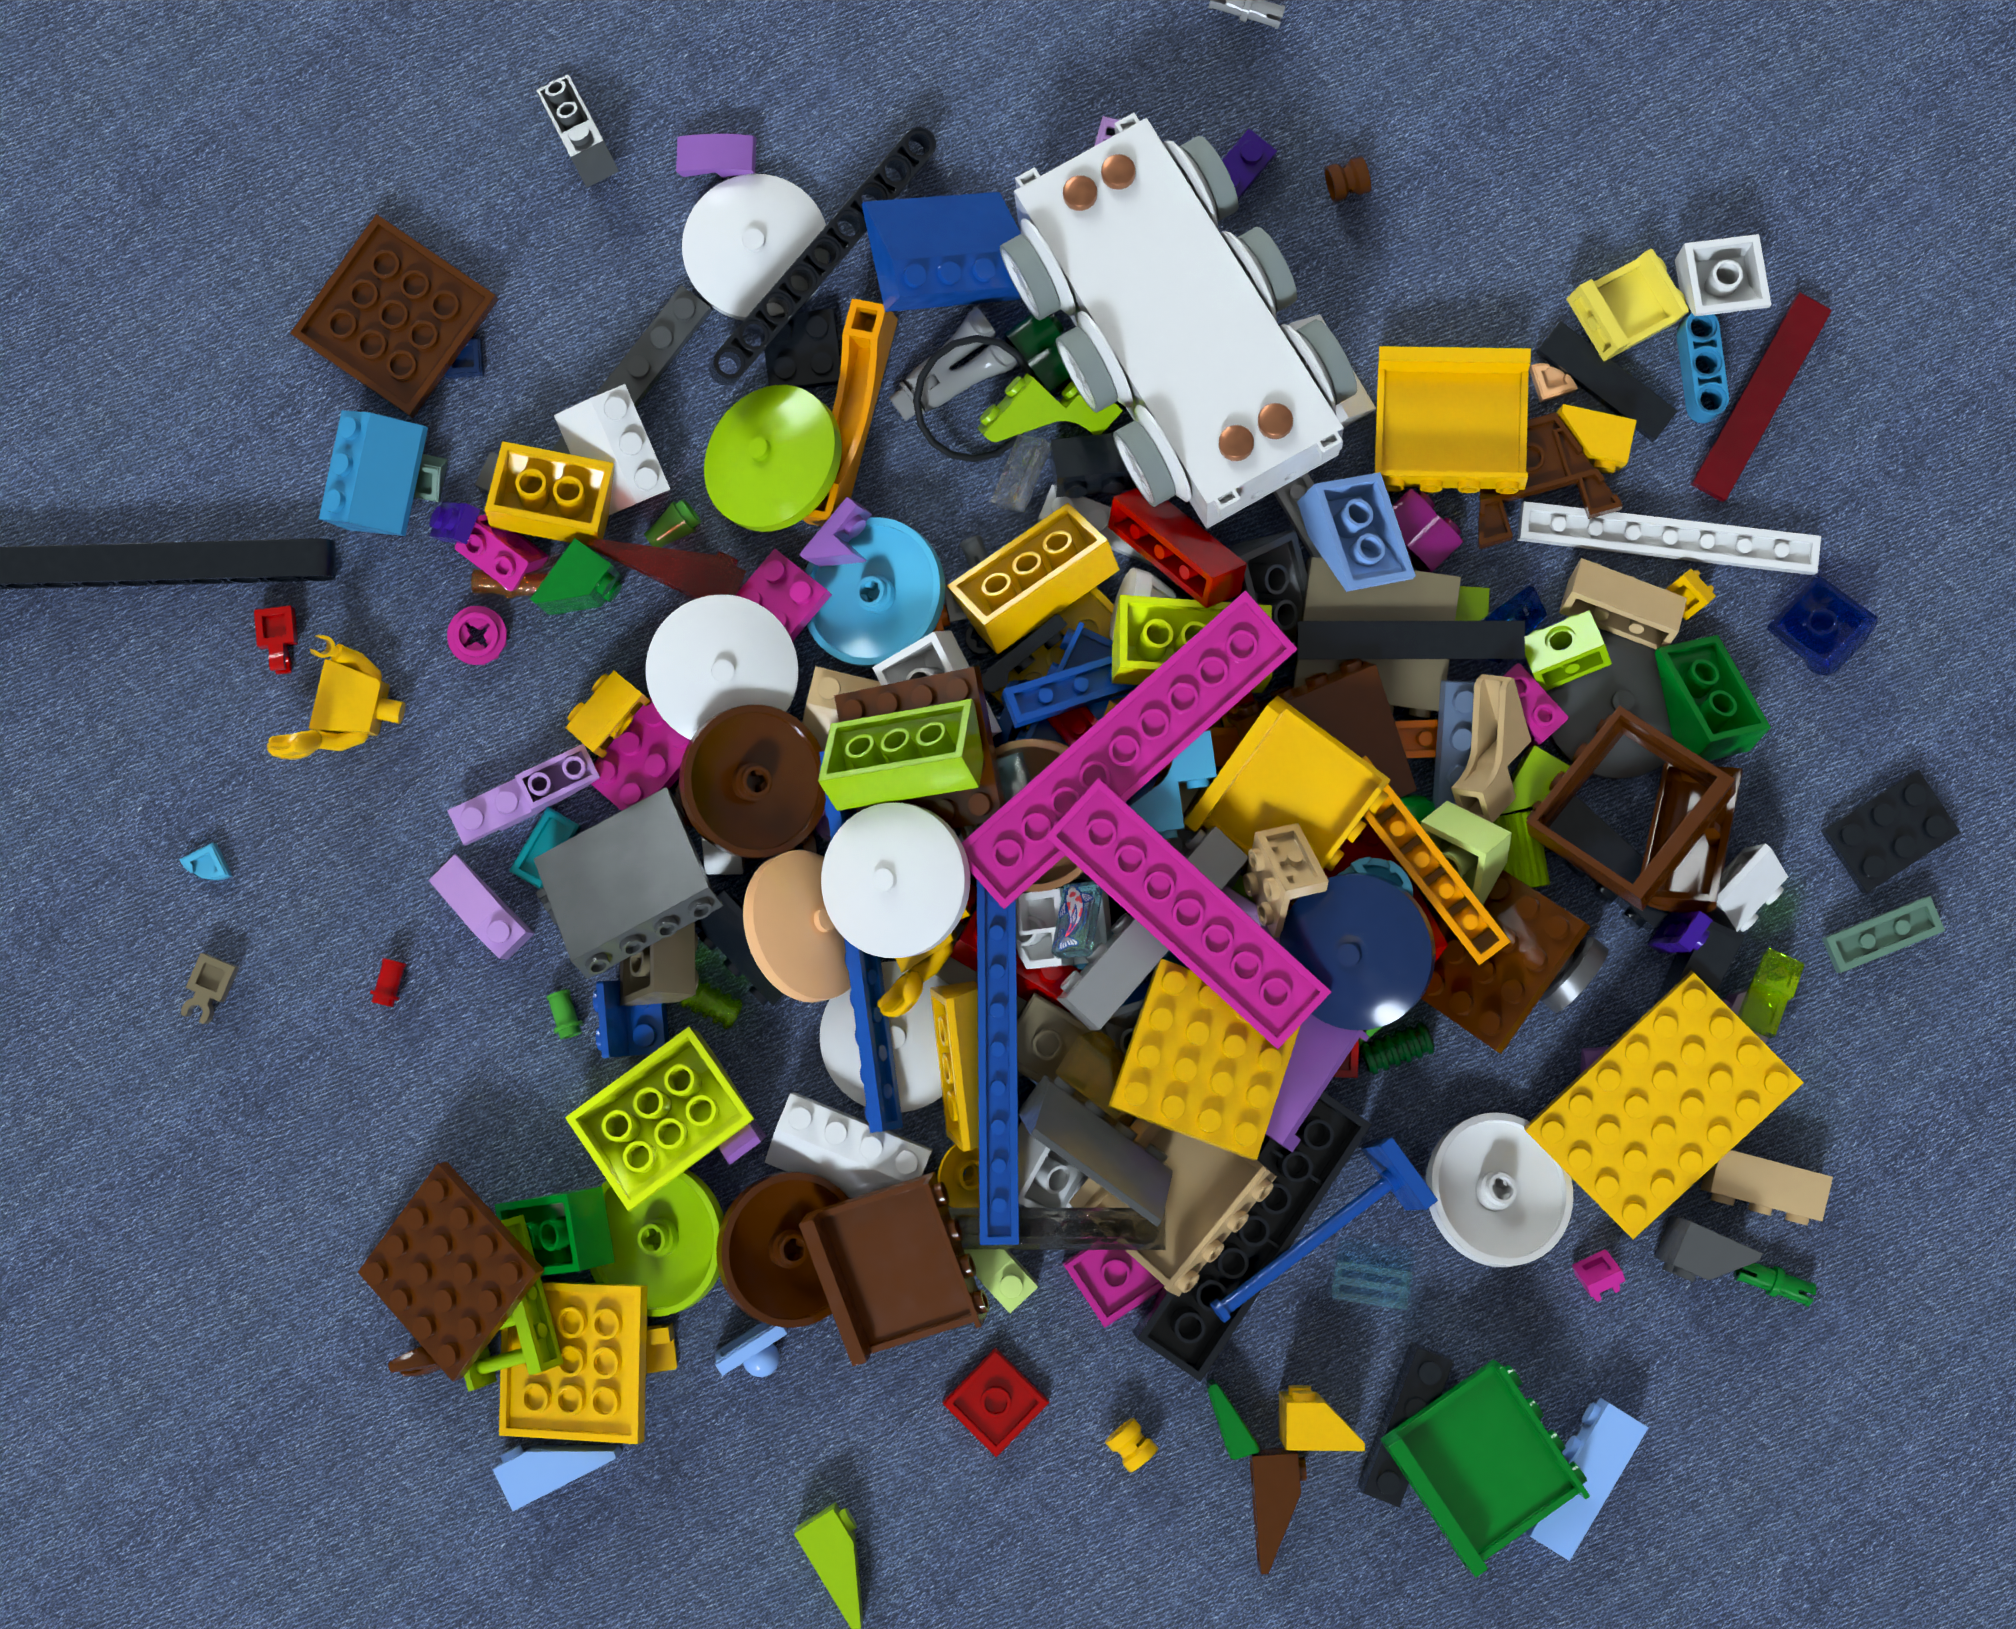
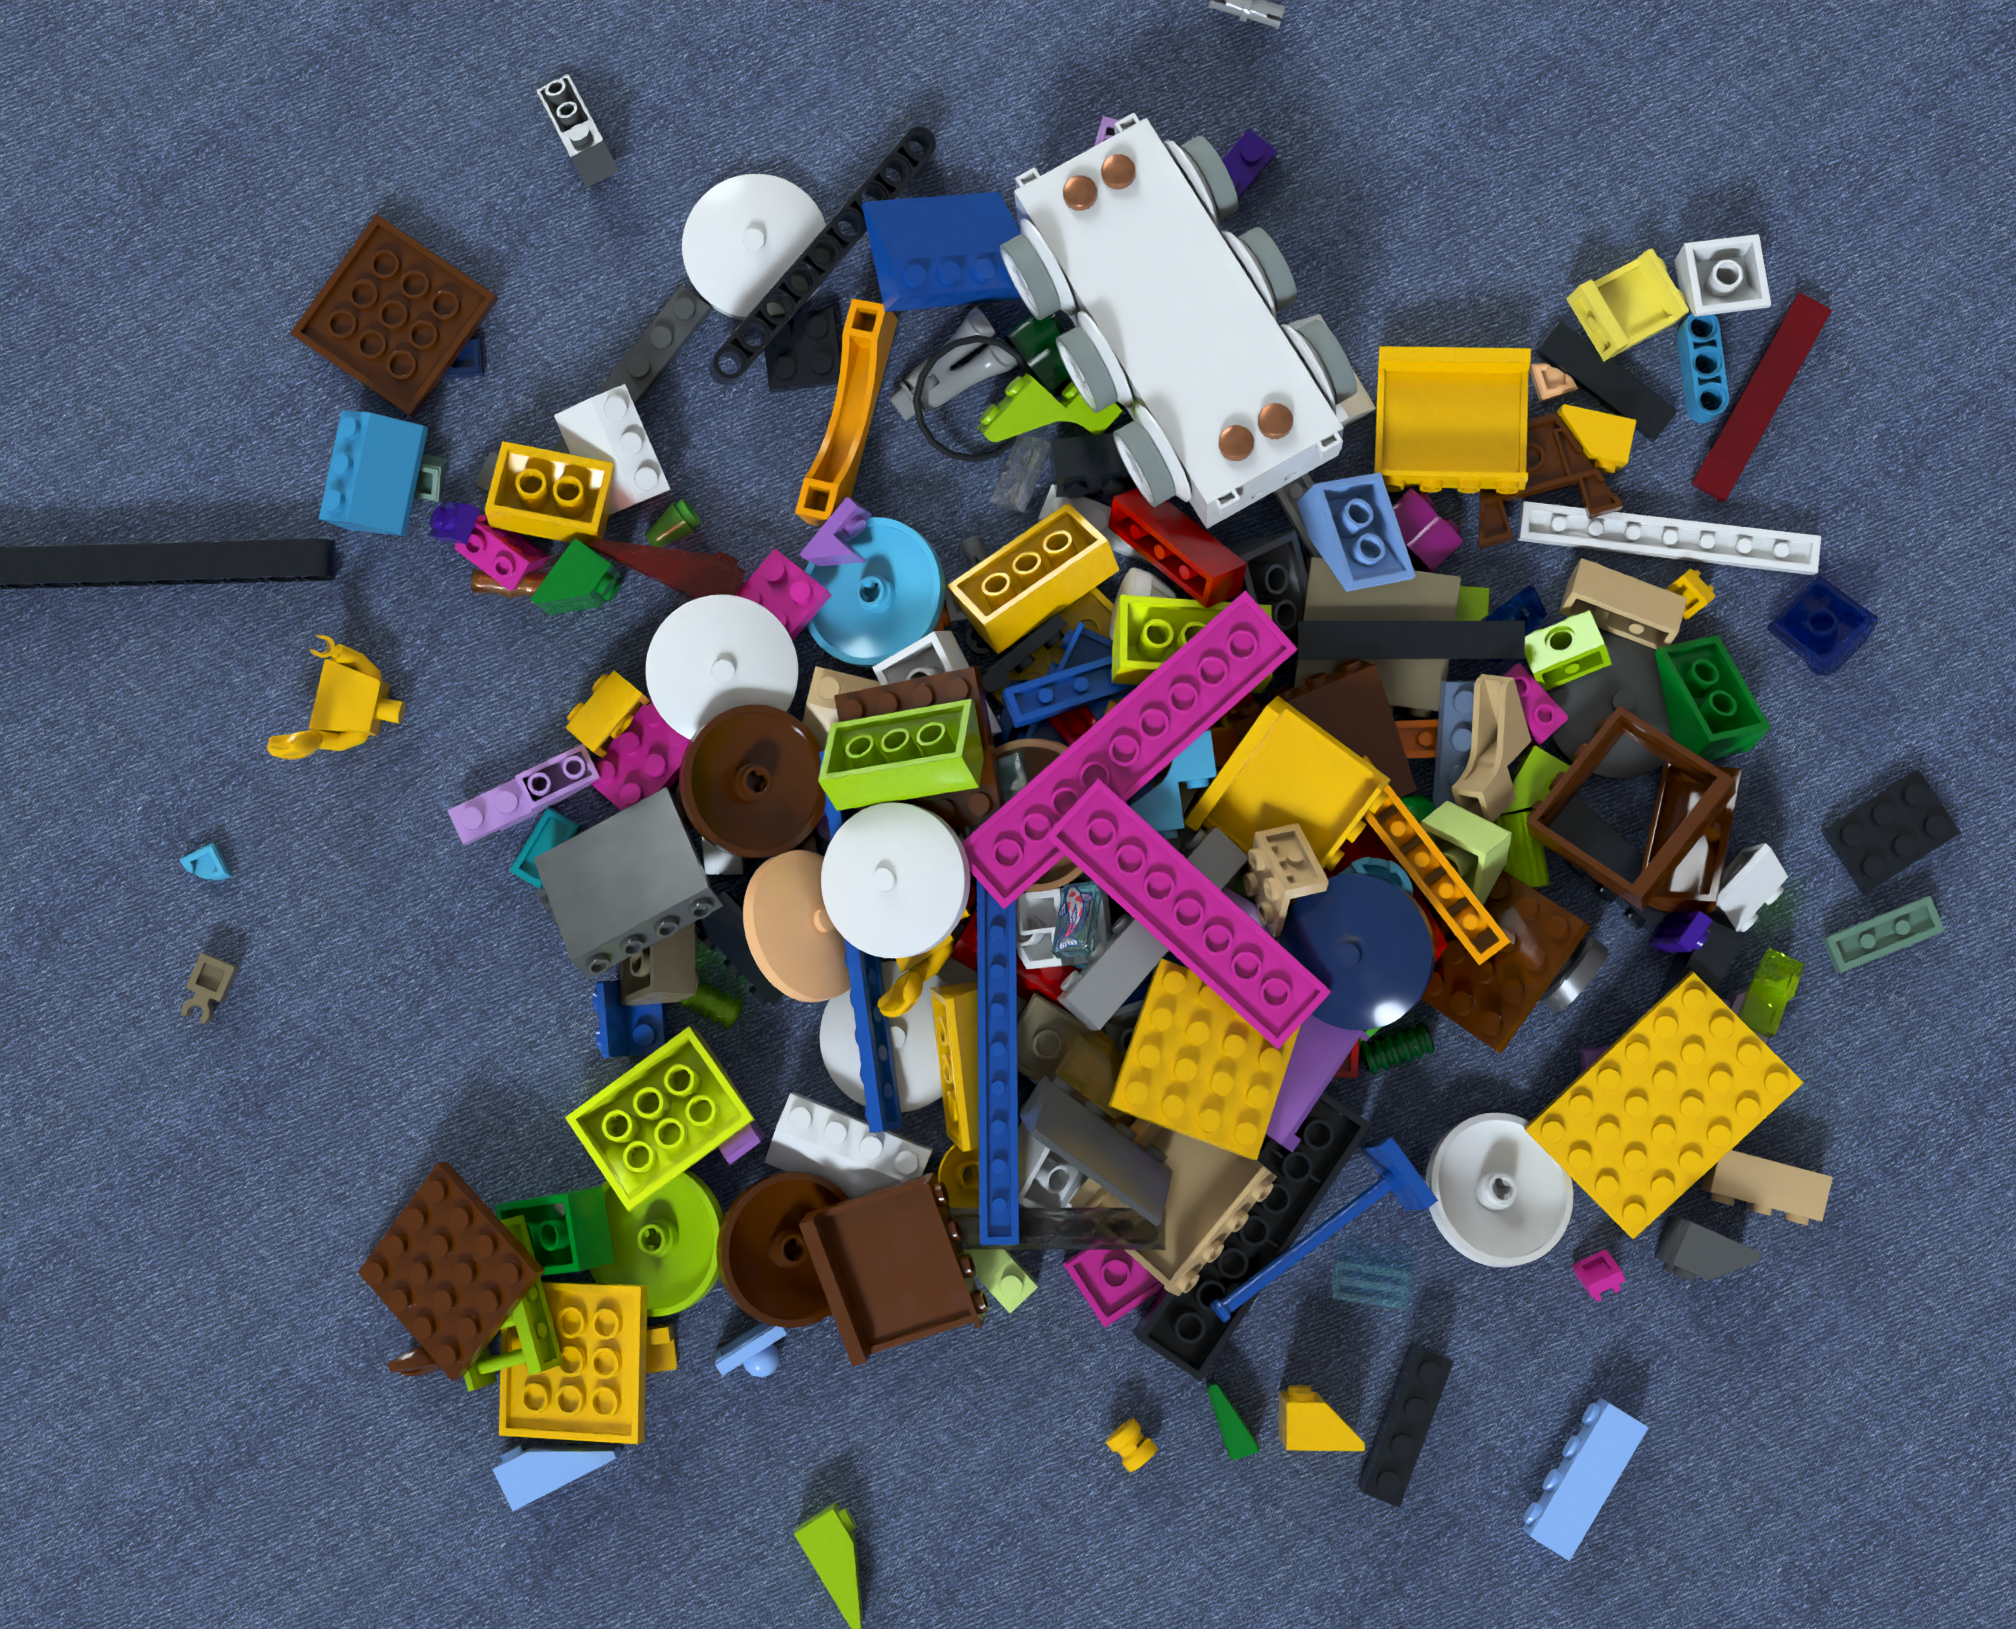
red plate [254,605,298,675] -> none
red pin [370,958,406,1007] -> none
lavender slope [428,854,535,960] -> none
dark pink gear [447,606,508,665] -> none
bright green pin [546,989,583,1040] -> none
medium lavender slope [676,134,757,178] -> none
lime dish [704,385,842,532] -> none
red tile [942,1346,1050,1457] -> none
reddish brown slope [1249,1448,1307,1574] -> none
reddish brown wheel [1324,156,1371,202] -> none
green panel [1380,1359,1590,1578] -> none
green pin [1734,1262,1817,1307] -> none

